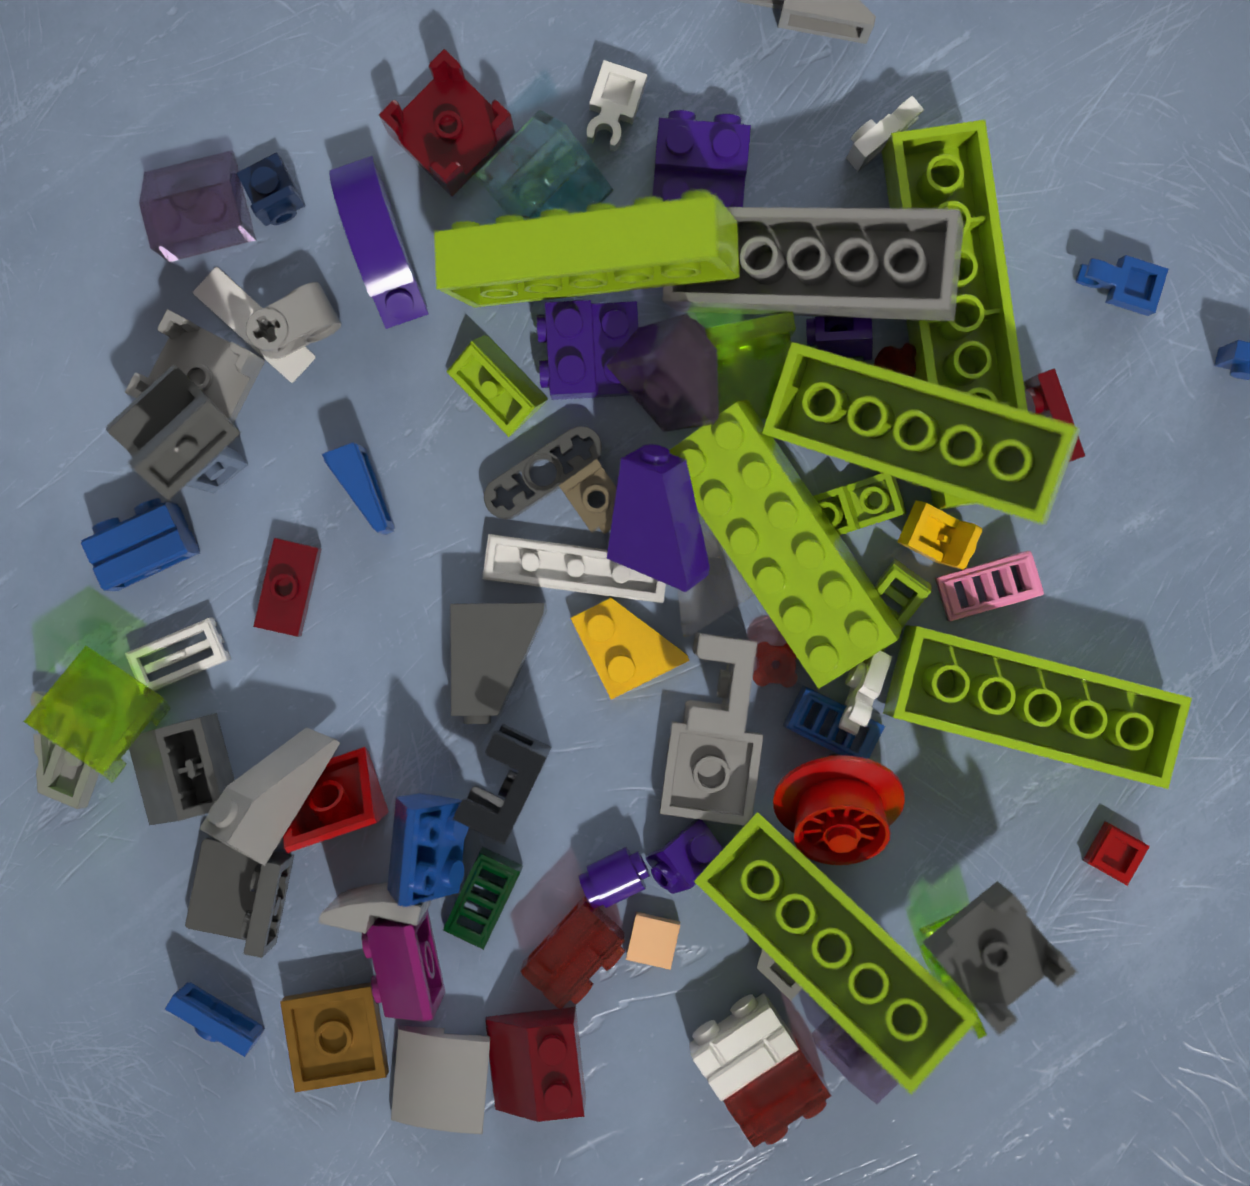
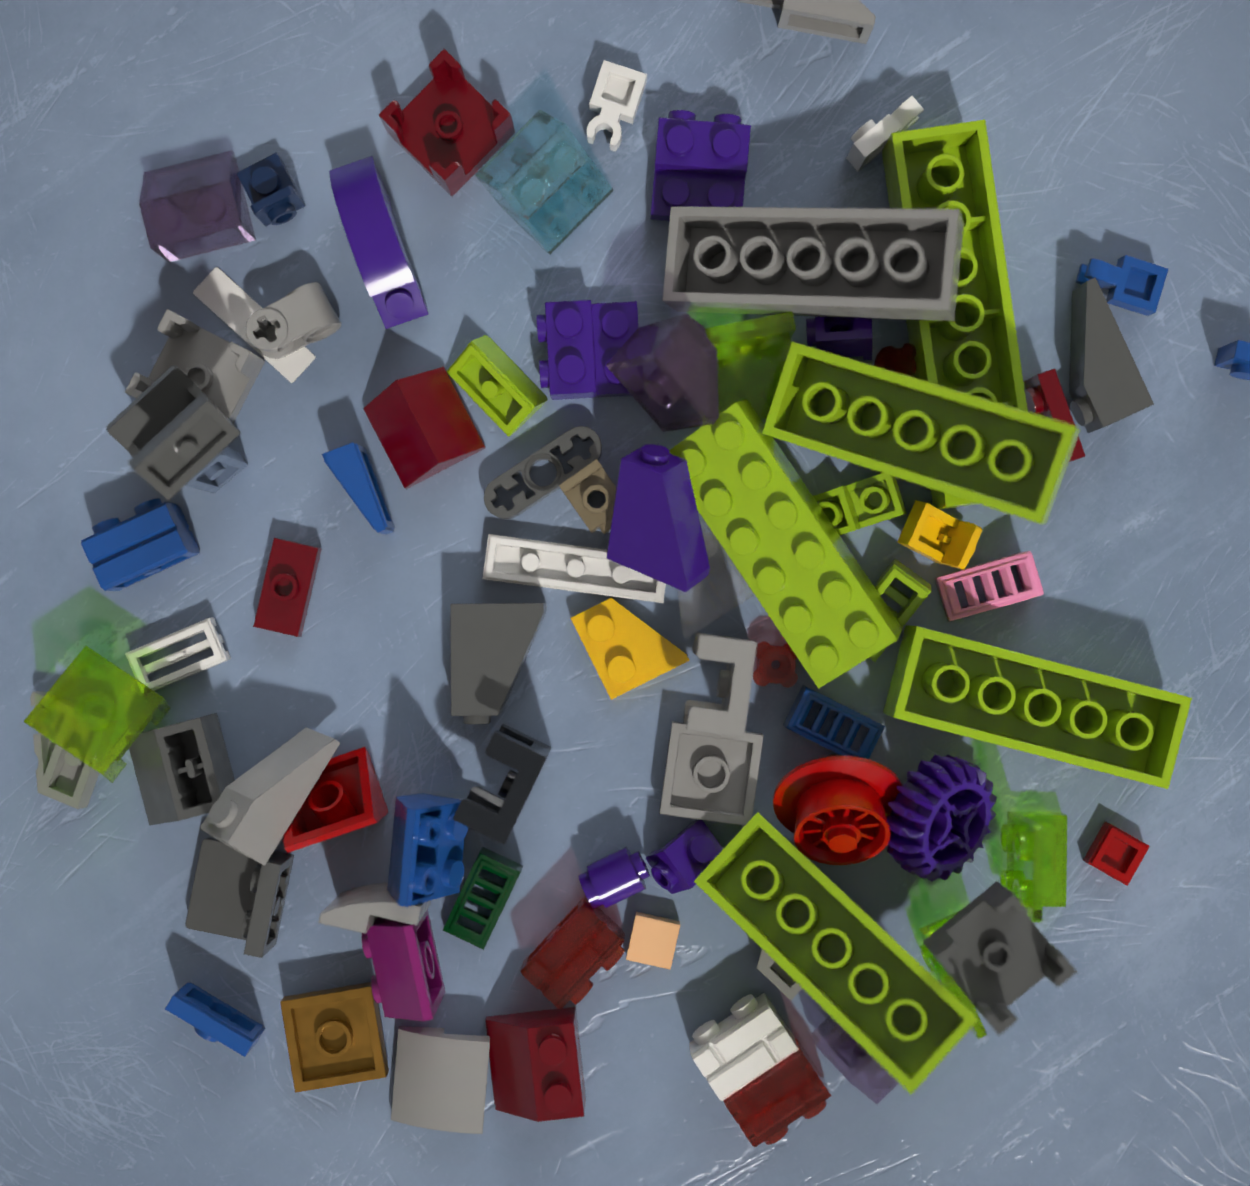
lime brick [434,190,739,308] -> none
white plate [839,651,892,736] -> none
none -> dark red slope [363,366,486,489]
none -> dark purple gear [886,754,997,882]
none -> clear neon green bracket [1000,812,1067,922]
none -> dark grey slope [1069,277,1154,433]

